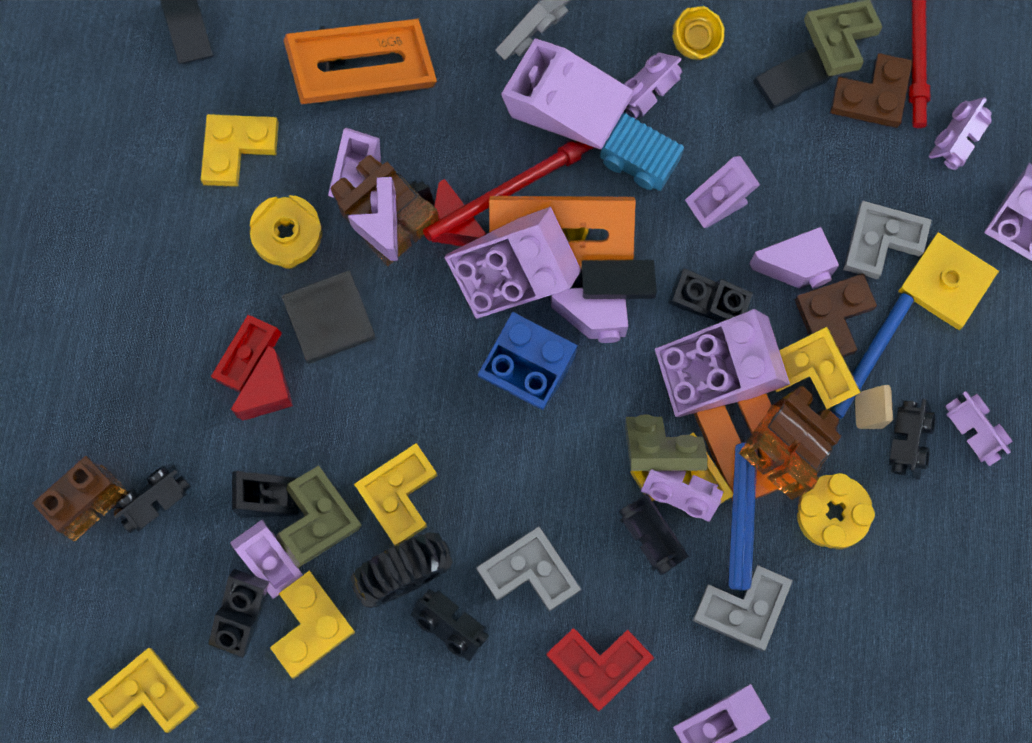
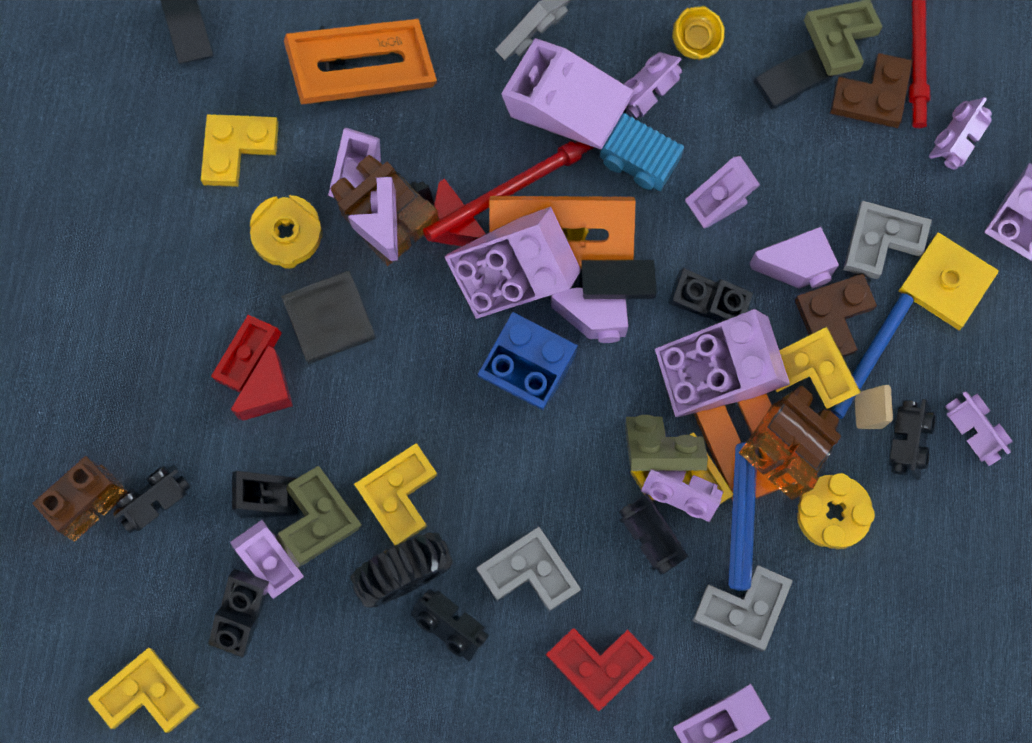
yellow plate [270,571,355,679] -> none

